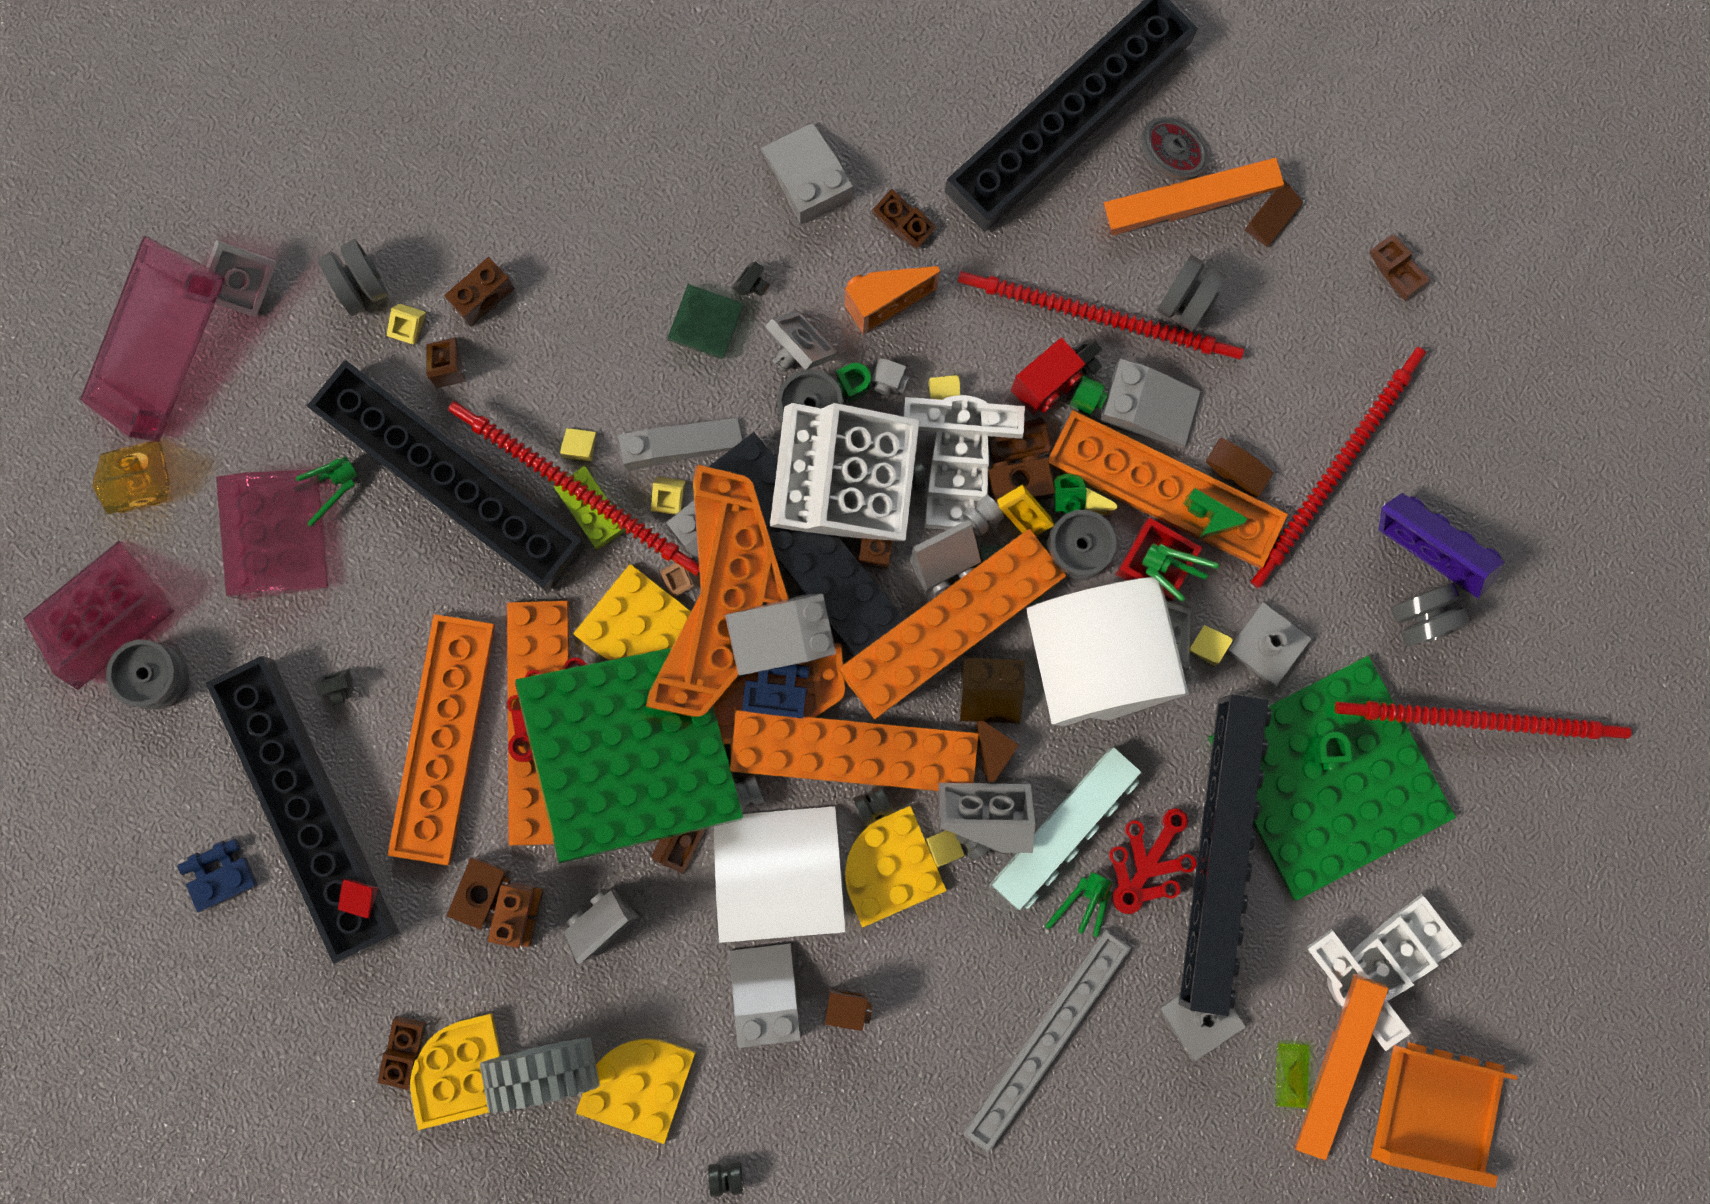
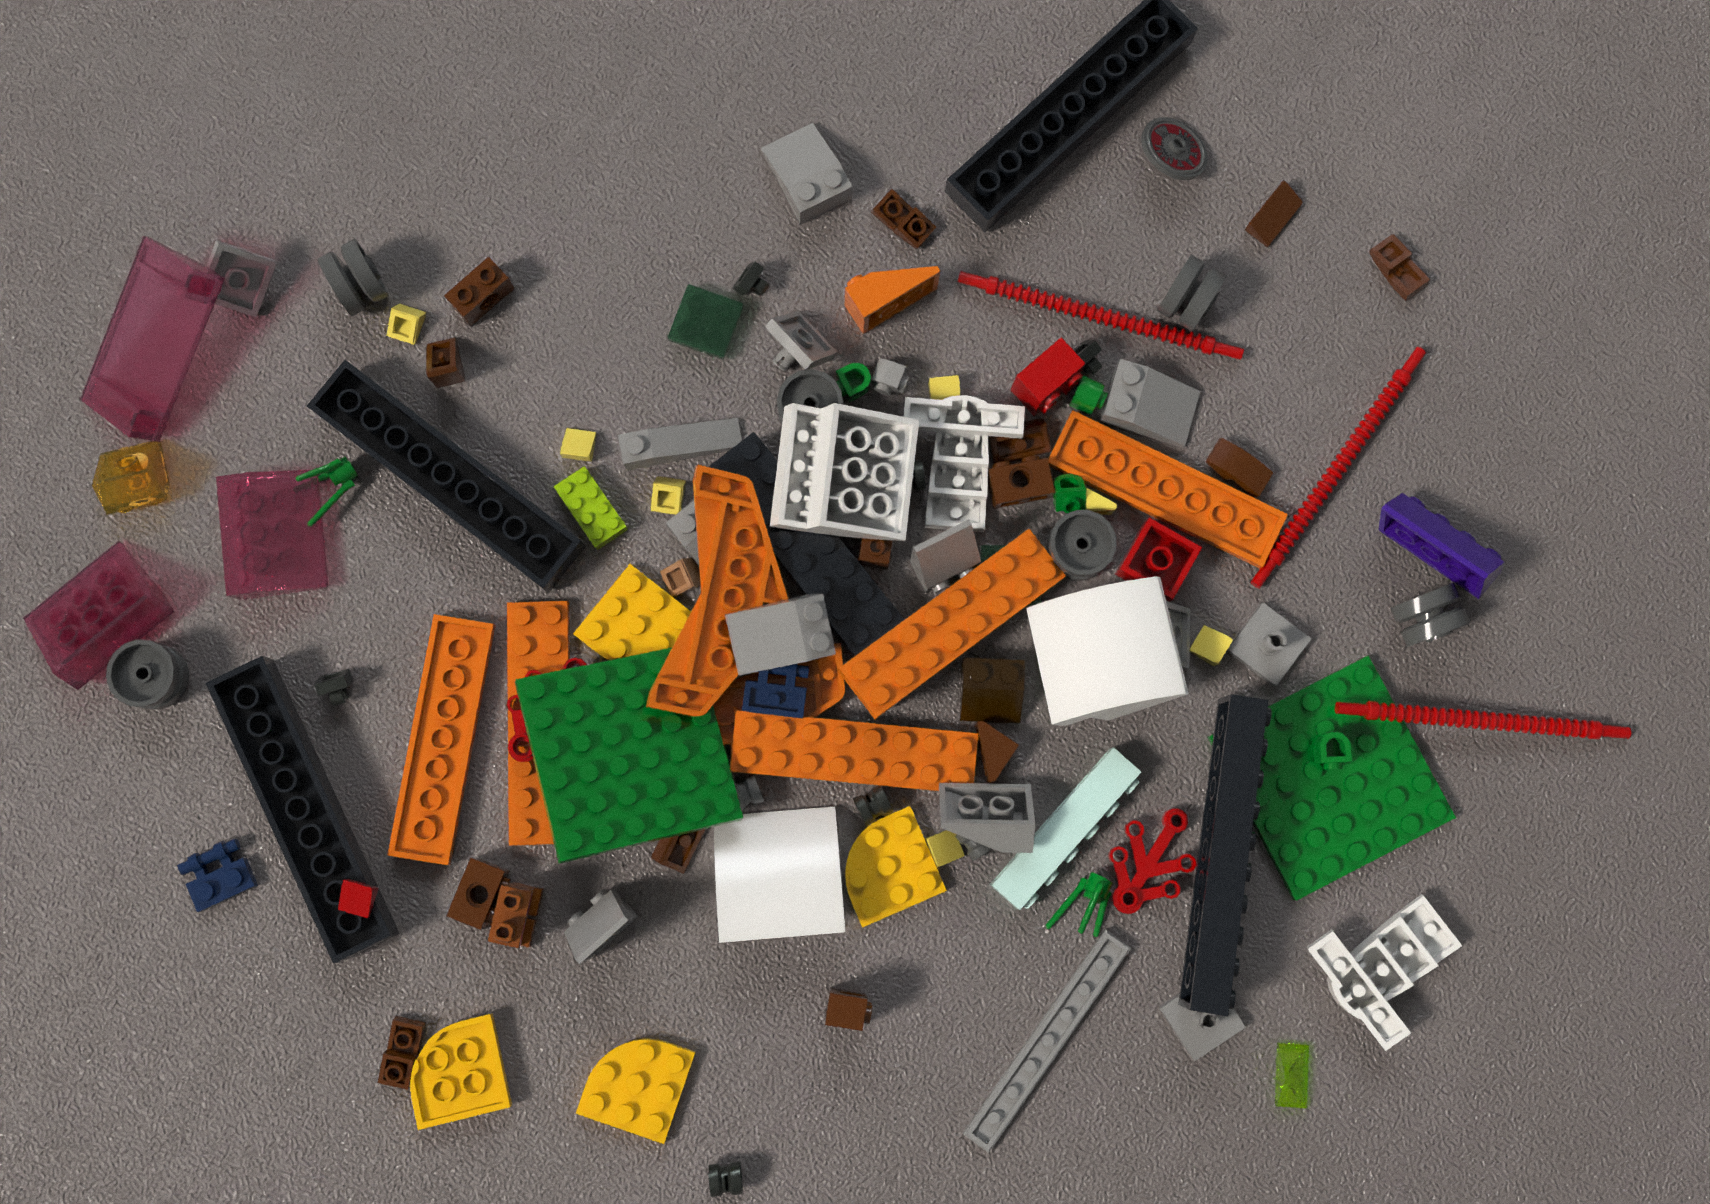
red hose [448,401,700,577] -> none
light grey wheel [480,1038,600,1113] -> none
light grey slope [729,943,801,1048] -> none
light grey wheel [962,495,1004,537] -> none
yellow plate [997,485,1054,536] -> none
orange slope [1103,158,1284,236] -> none
green plant [1142,543,1220,601] -> none
green slope [1183,488,1247,539] -> none
orange slope [1295,974,1389,1161] -> none
orange panel [1371,1042,1517,1188] -> none

